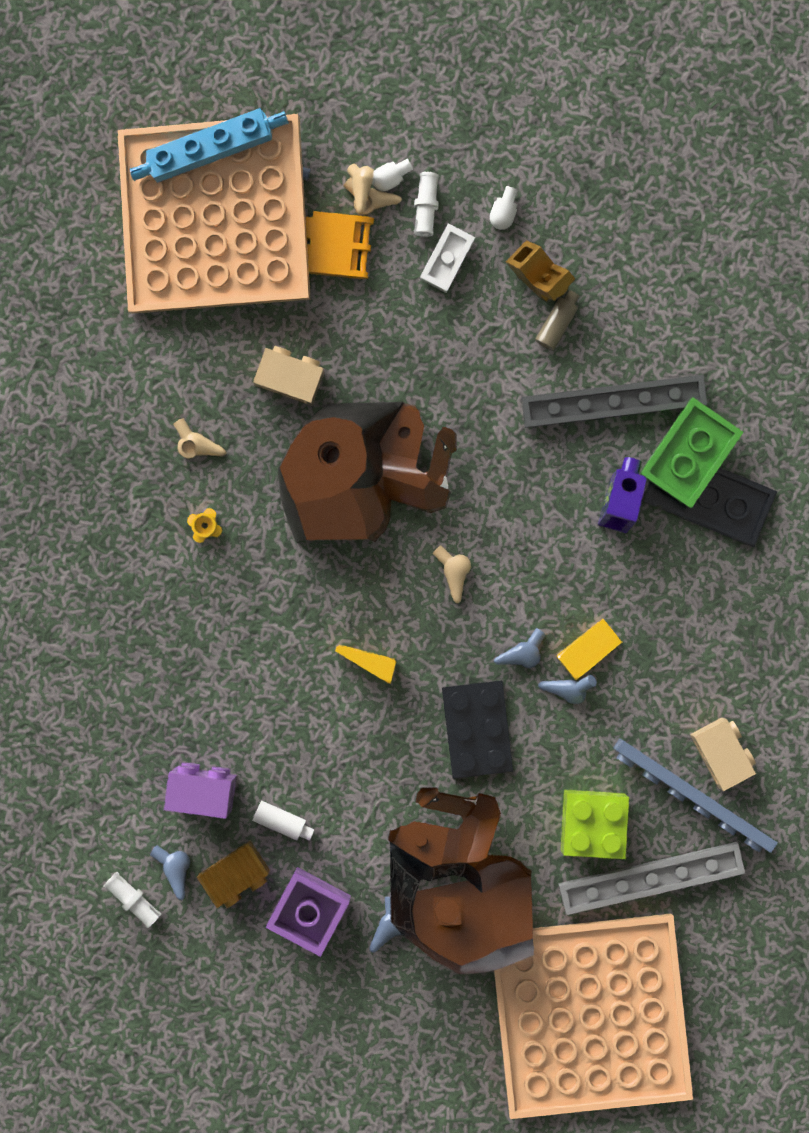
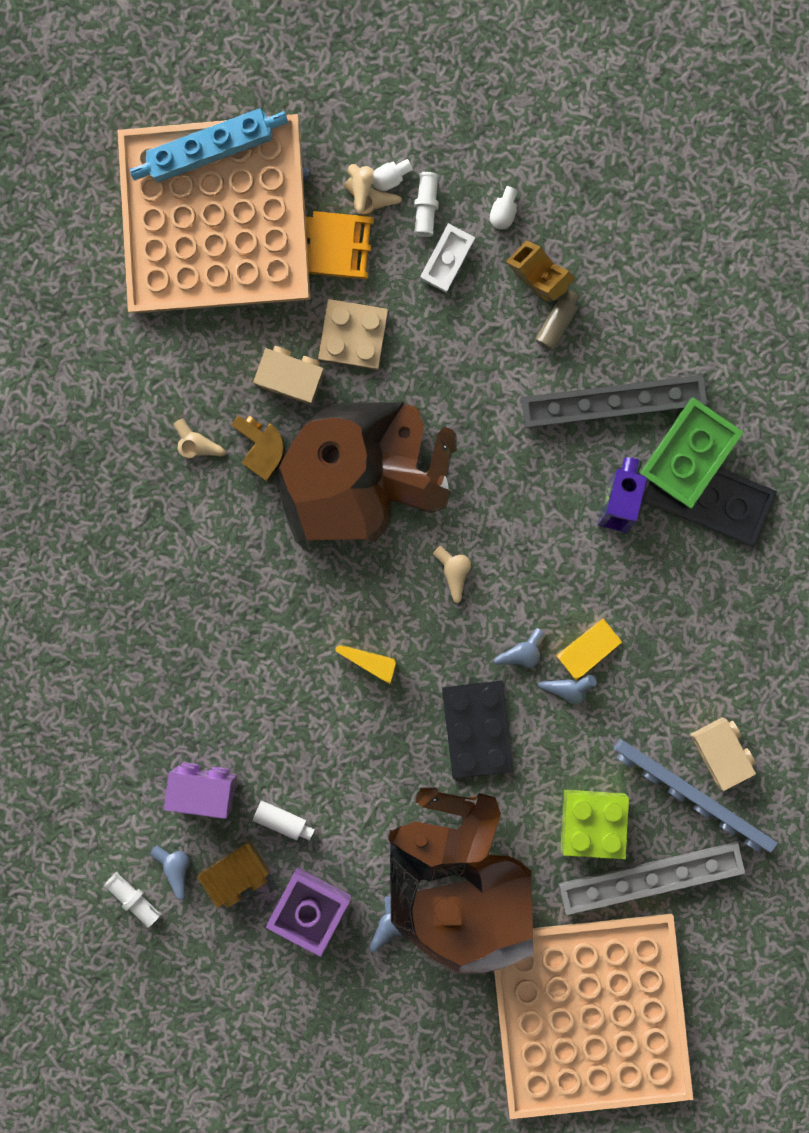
yellow plate [187,508,222,543] -> none
none -> pearl gold brick [231,415,285,483]
none -> tan plate [318,299,388,370]

